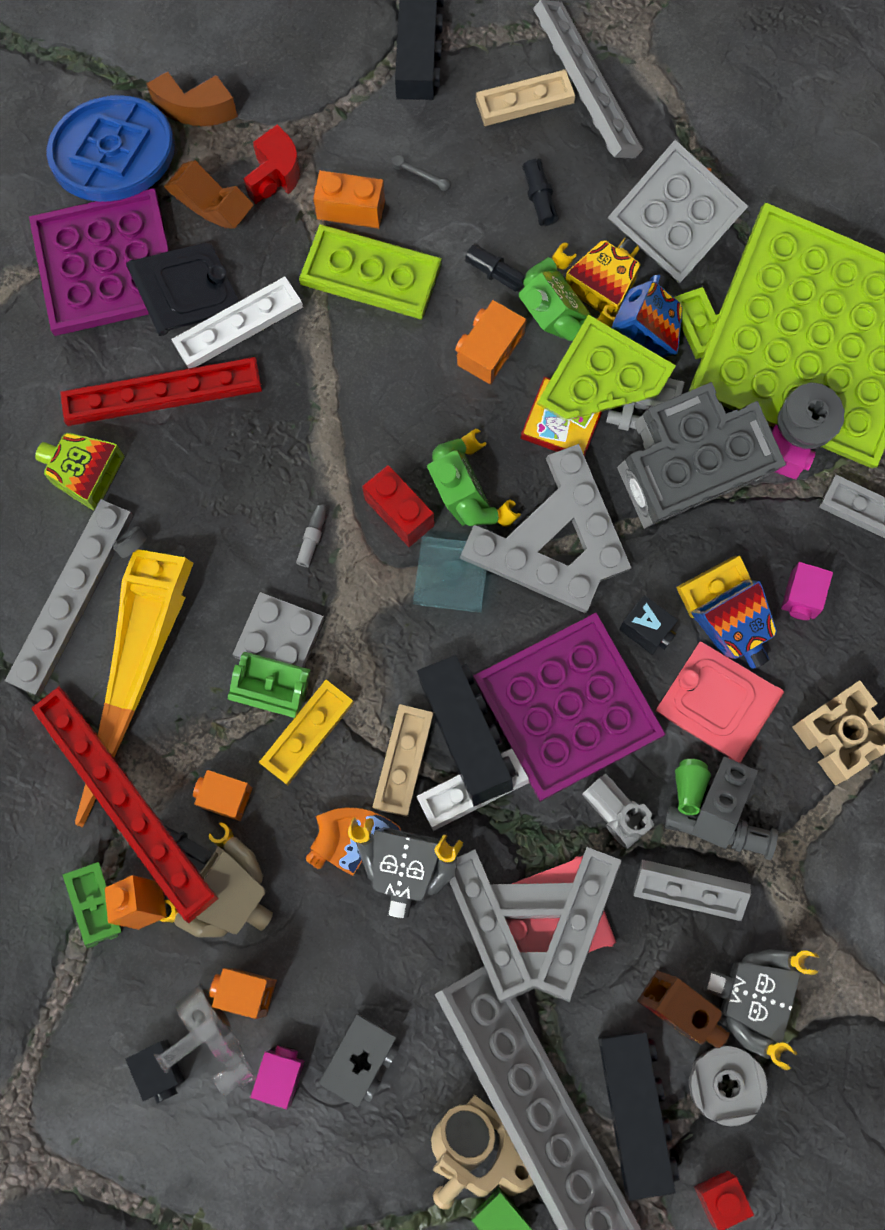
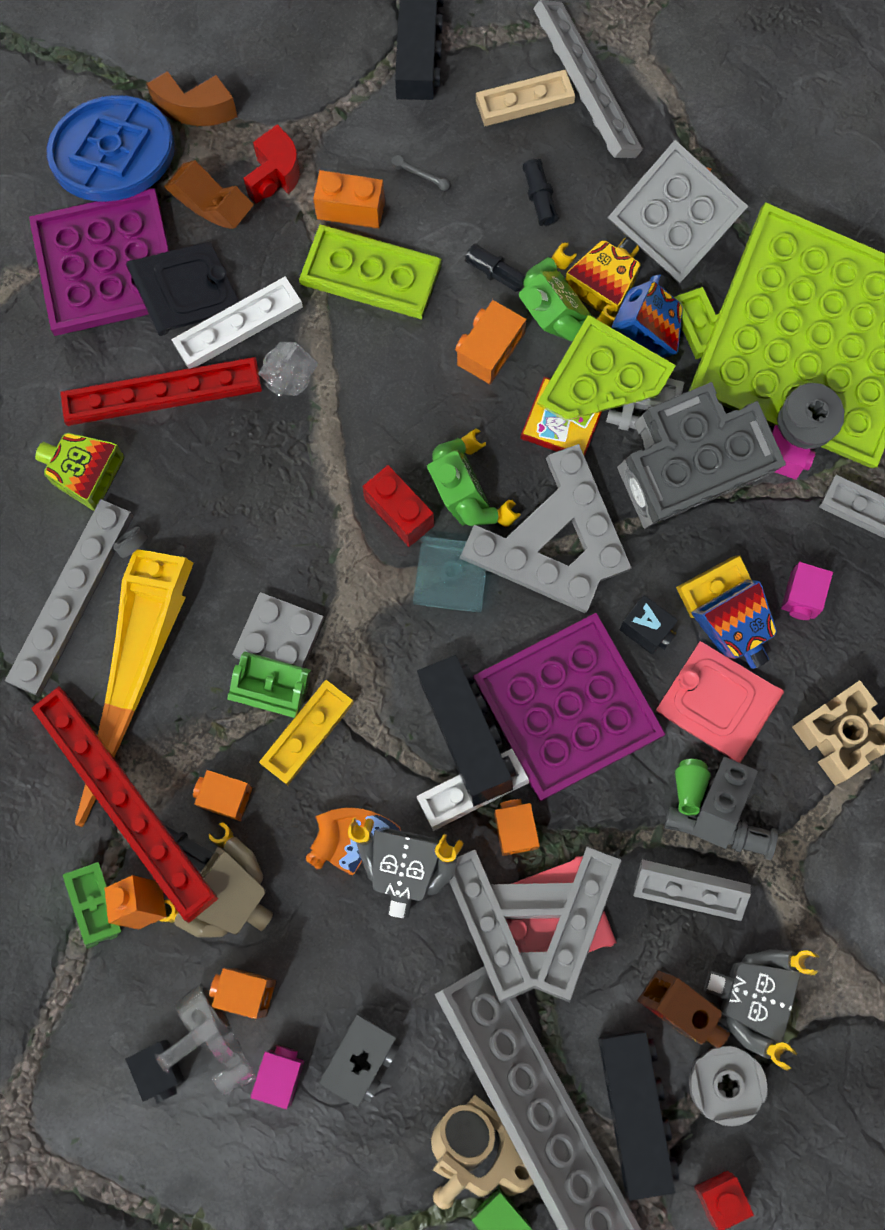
light grey piece [296,504,327,567] -> none
tan plate [372,704,434,817] -> none
light grey piece [582,773,654,849] -> none
none -> clear brick [258,342,318,396]
none -> orange brick [494,799,540,856]

